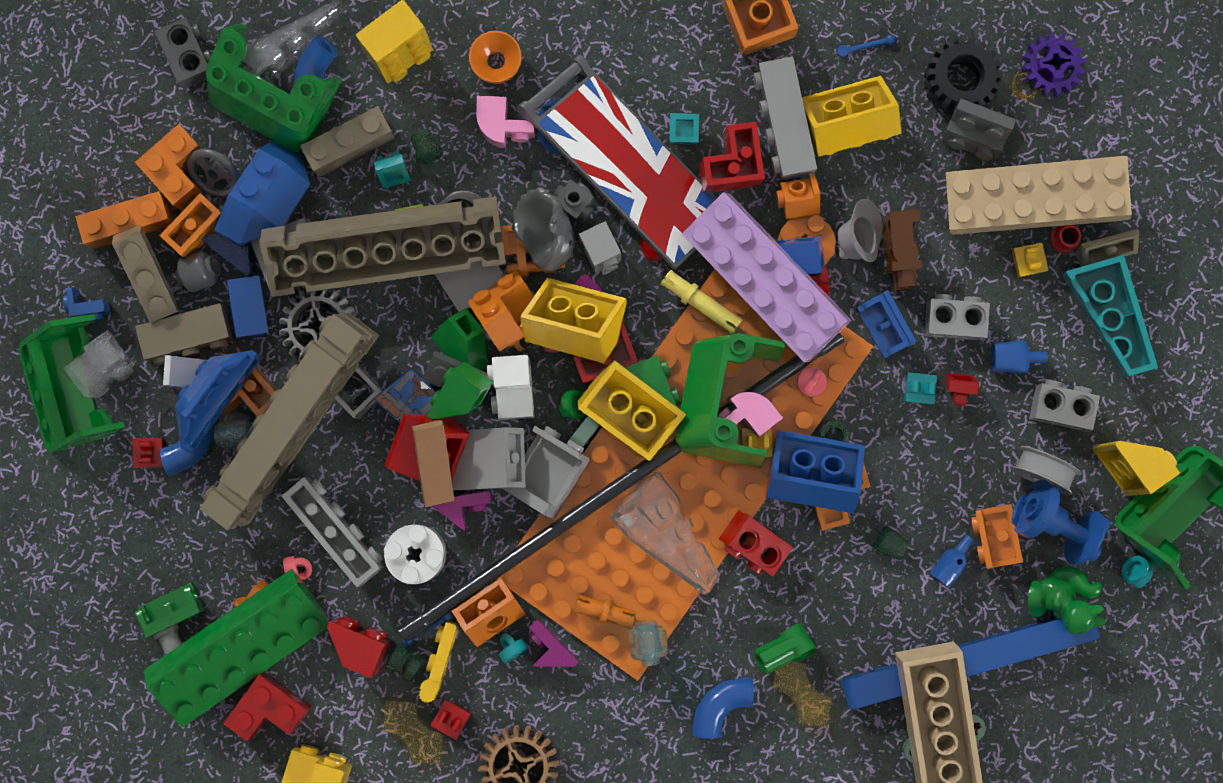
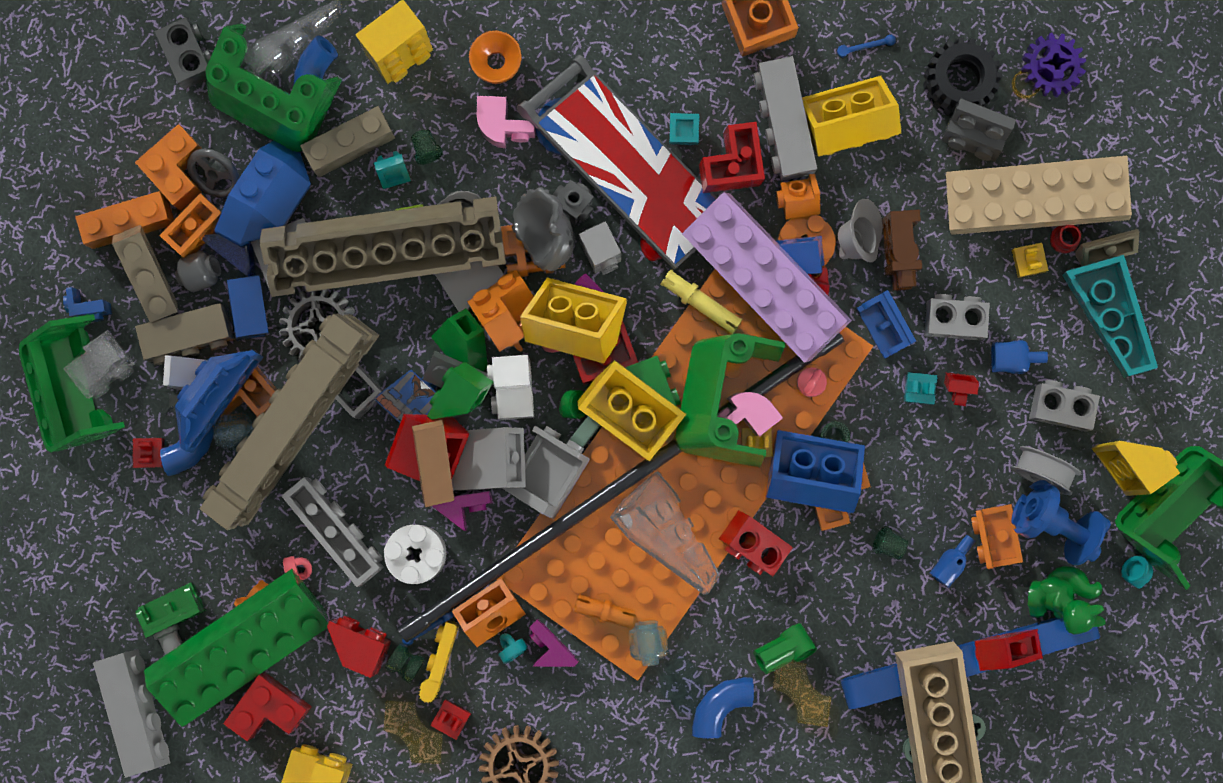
none -> light grey brick [93,649,170,778]
none -> red slope [975,629,1043,671]

